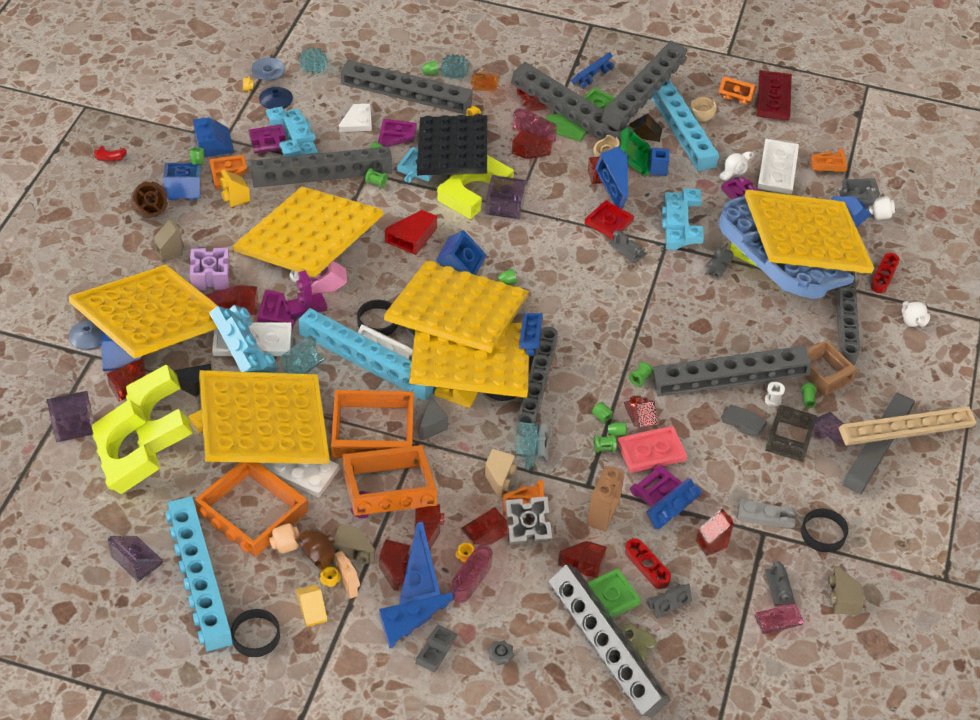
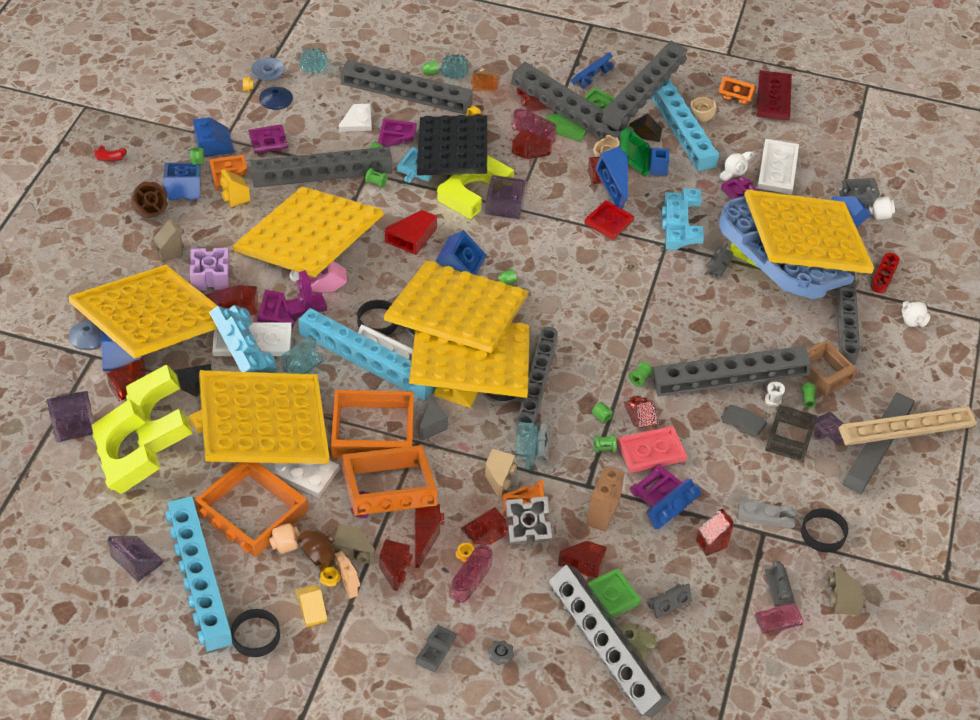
medium azure bracket [266,107,318,157] -> none
blue wing [379,593,453,648] -> none
blue wing [399,522,441,604] -> none
blue plate [519,313,543,356] -> none
dark grey hinge [608,230,647,263] -> none
bright green hose [608,422,627,438] -> none
red beam [625,538,671,589] -> none
orange wing [810,149,848,173] -> none

